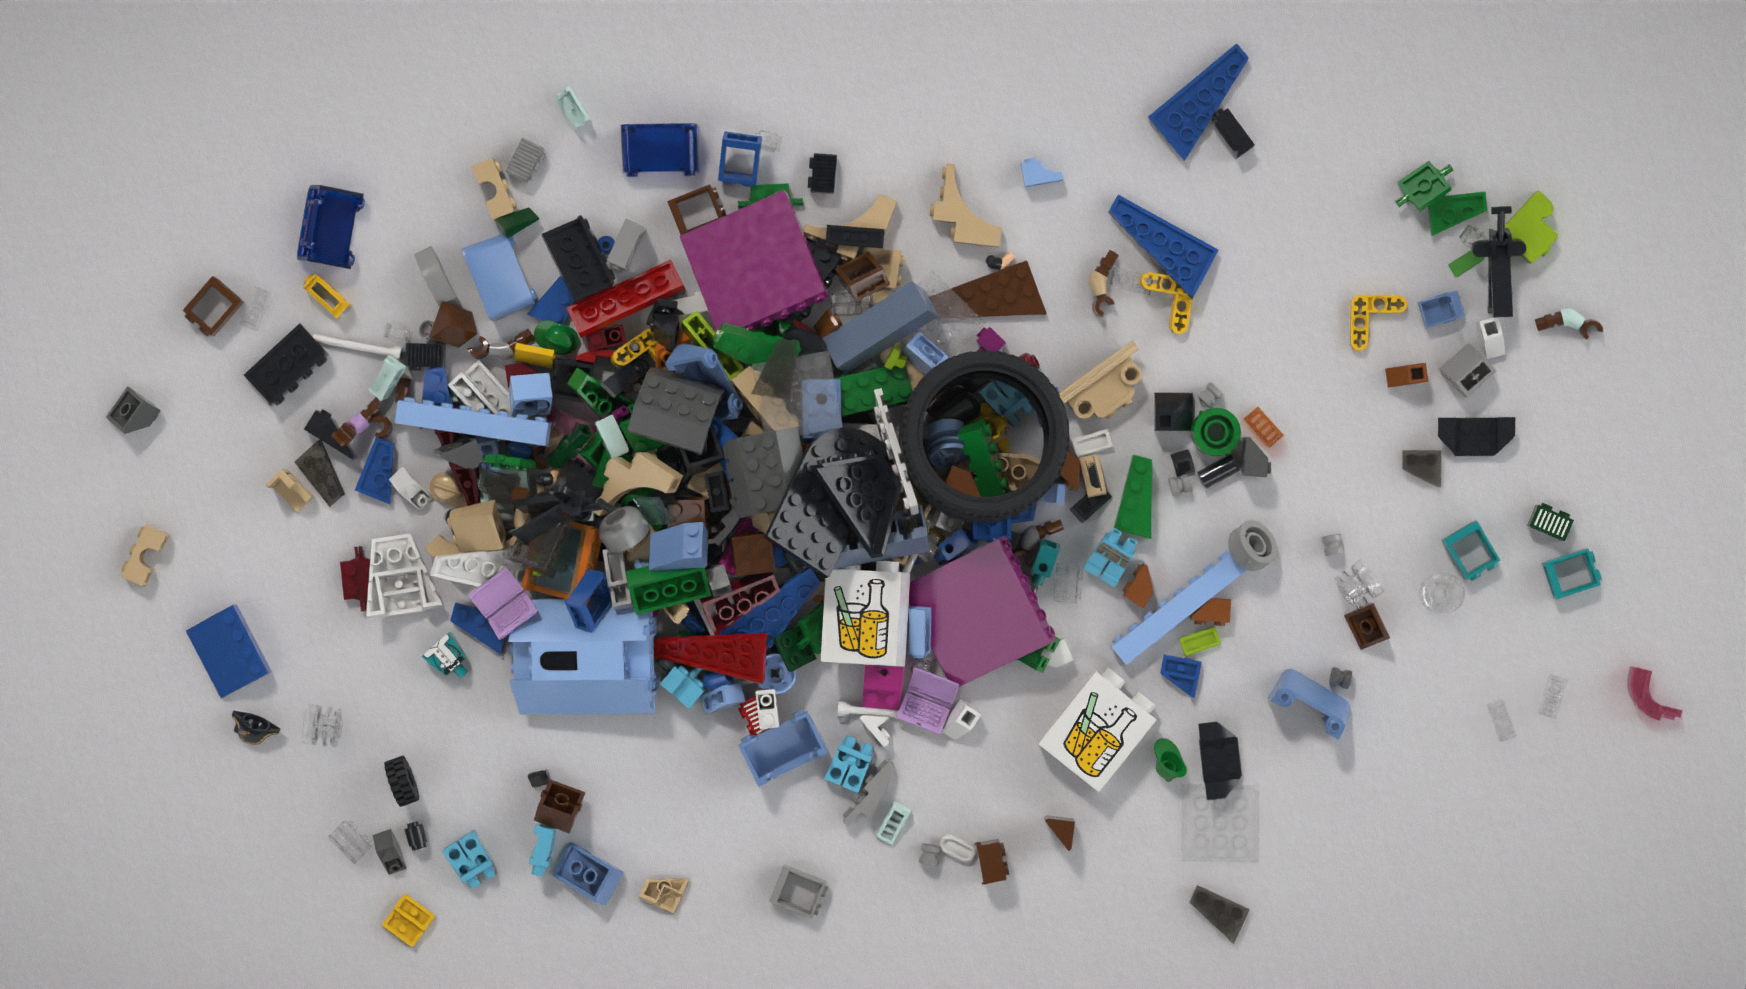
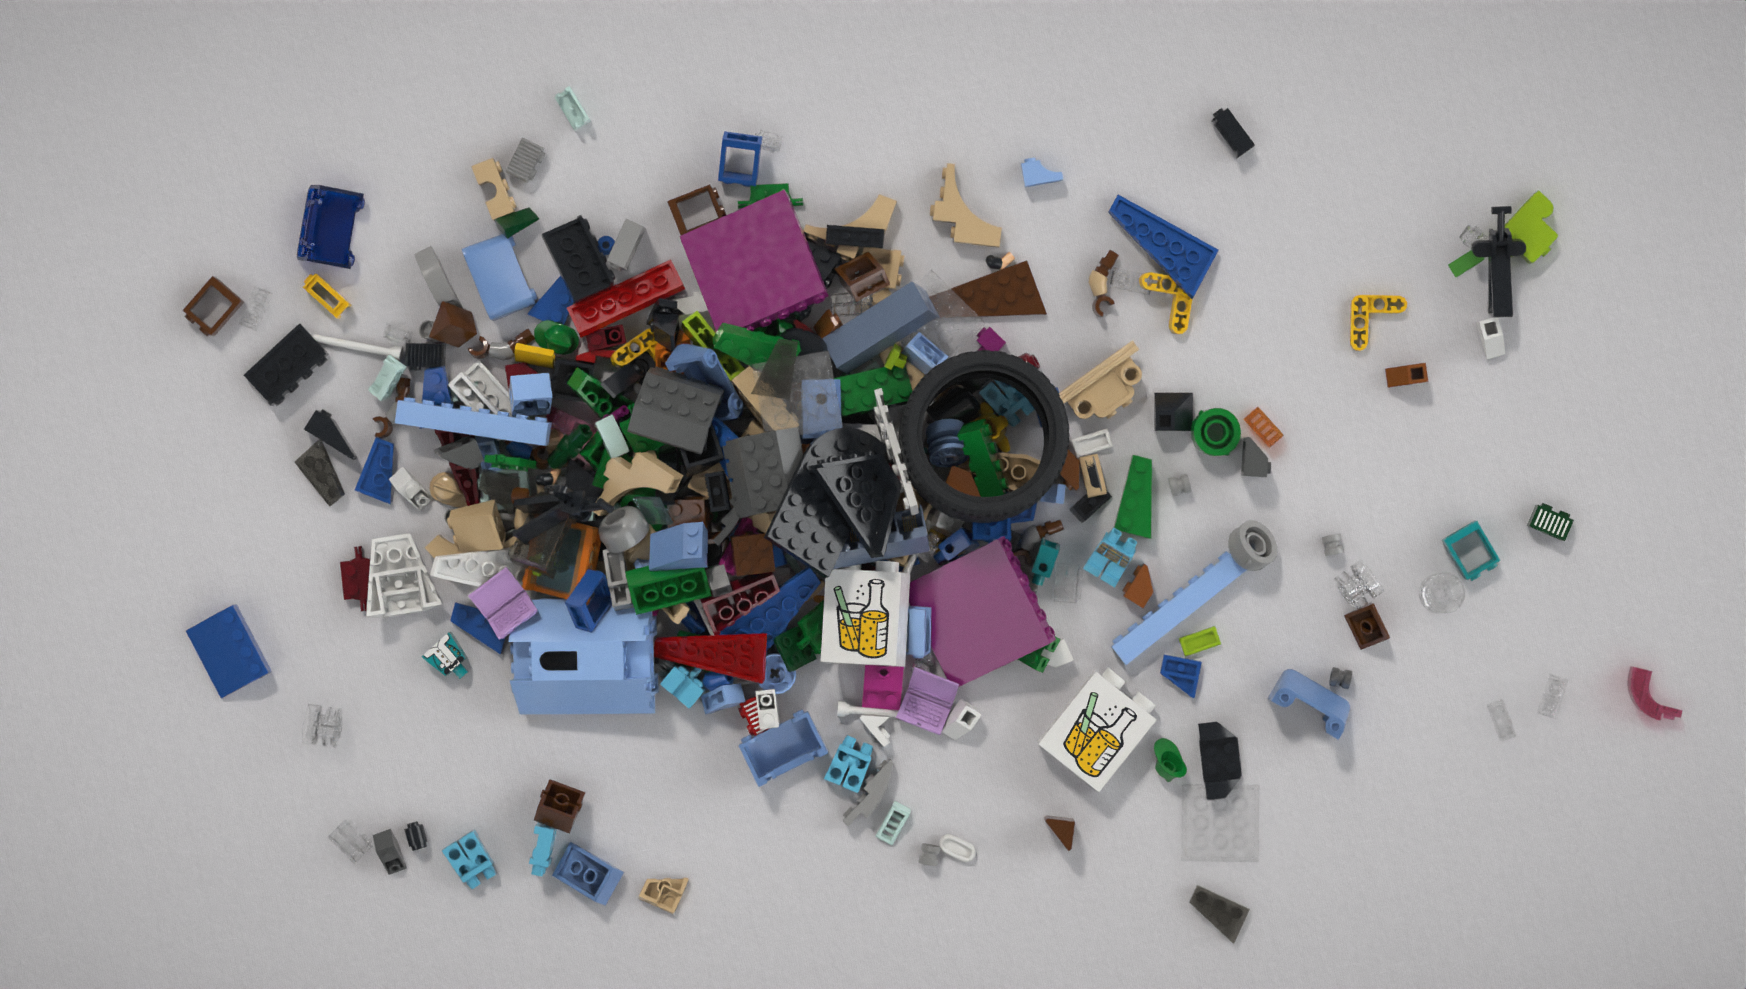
dark grey slope [106,386,161,434] -> none
tan arch [121,524,170,586] -> none
black hat [232,710,281,745] -> none
tan panel [266,469,314,512] -> none
reddish brown piece [330,397,381,448] -> none
yellow slope [381,893,436,948] -> none
black tyre [384,755,419,807] -> none
black slope [527,769,550,787] -> none
clear blue windscreen [620,123,700,177] -> none
light grey window [769,864,828,919] -> none
black brick [807,153,837,194] -> none
reddish brown brick [974,839,1009,885] -> none
blue wing [1148,43,1249,161] -> none
black slope [1170,449,1195,477] -> none
dark orange slope [1190,598,1231,626] -> none
light grey wheel [1197,382,1224,409] -> none
black brick [1197,454,1240,489] -> none
green plate [1395,161,1454,212] -> none
clear smoke wing [1402,450,1441,487] -> none
medium blue piece [1417,291,1465,328] -> none
green wing [1428,191,1487,236] -> none
black piece [1438,417,1515,456] -> none
light grey slope [1439,343,1497,397] -> none
reddish brown piece [1535,308,1603,340] -> none
teal window [1542,548,1602,600] -> none

